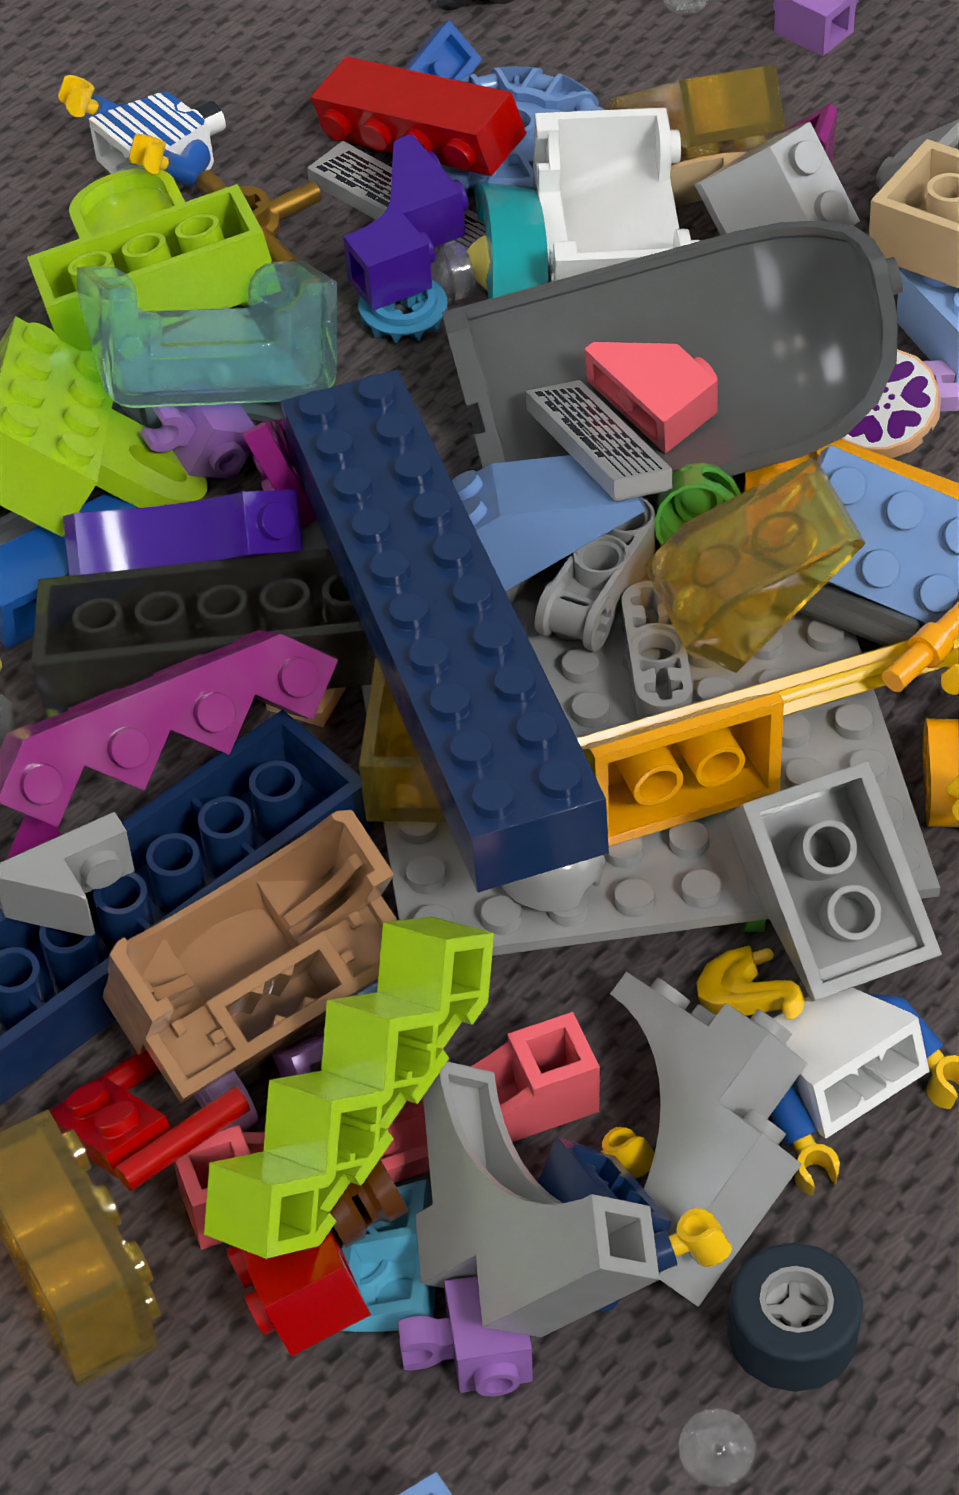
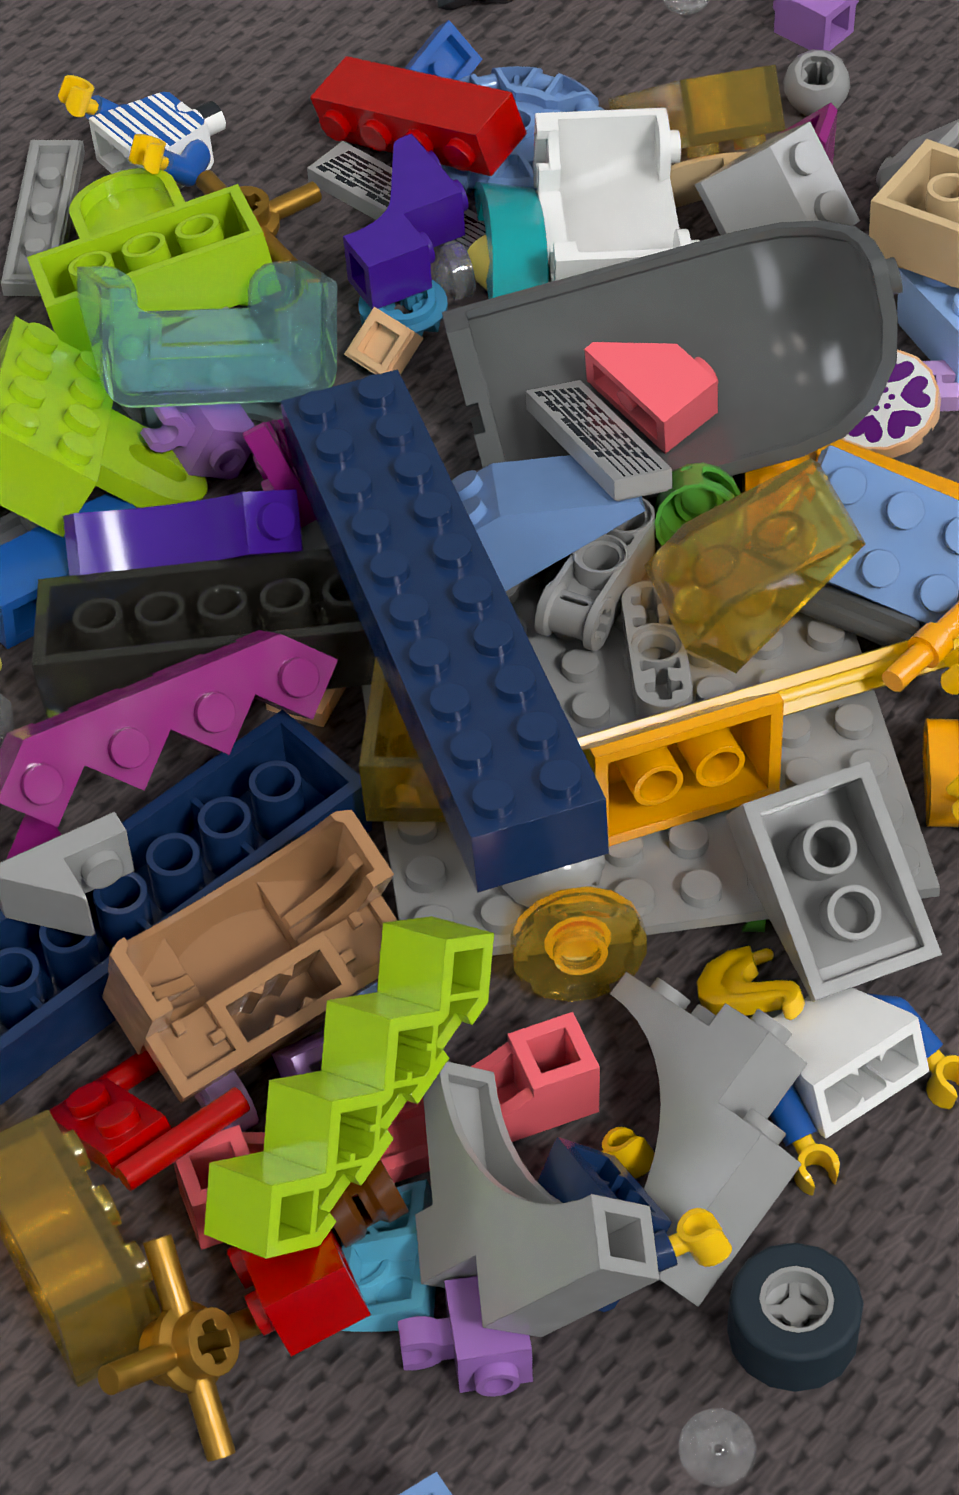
none -> light grey tile [1,140,85,296]
none -> pearl gold bar [98,1234,262,1462]
none -> light nougat tile [344,307,424,375]
none -> clear yellow tile [510,886,647,1002]
none -> light grey piece [783,49,851,116]

